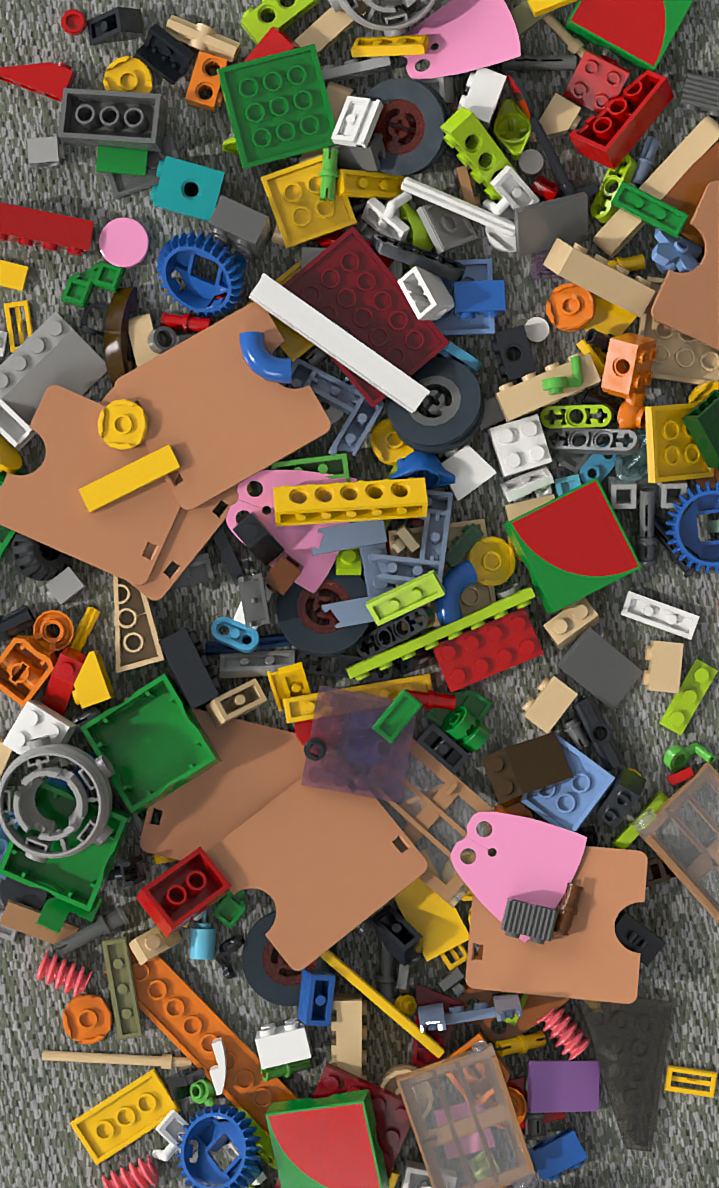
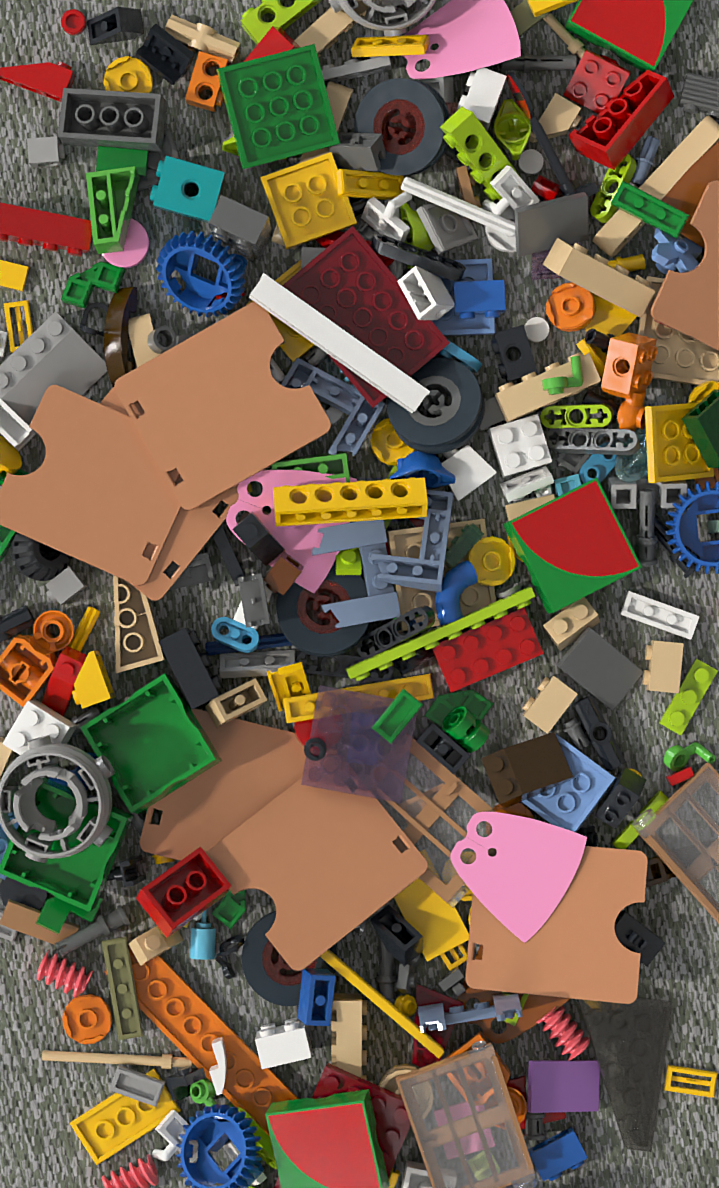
yellow tile [78,445,181,513] -> none
yellow tile [98,399,149,450] -> none
red pin [161,312,213,334] -> none
blue cylinder [239,332,292,383] -> none
bright green axle [261,1058,311,1081] -> none
bright green pin [319,148,339,202] -> none
white plate [331,96,383,148] -> none
lime plate [366,570,446,626] -> none
dark tan tile [391,523,421,554] -> none
red pin [406,689,456,711] -> none
yellow pin [495,1031,546,1057] -> none
dark grey brick [501,898,558,944] -> none
reddish brown pin [553,883,583,936] -> none
none -> bright green wedge [86,166,140,254]
none -> light grey tile [109,1065,165,1107]

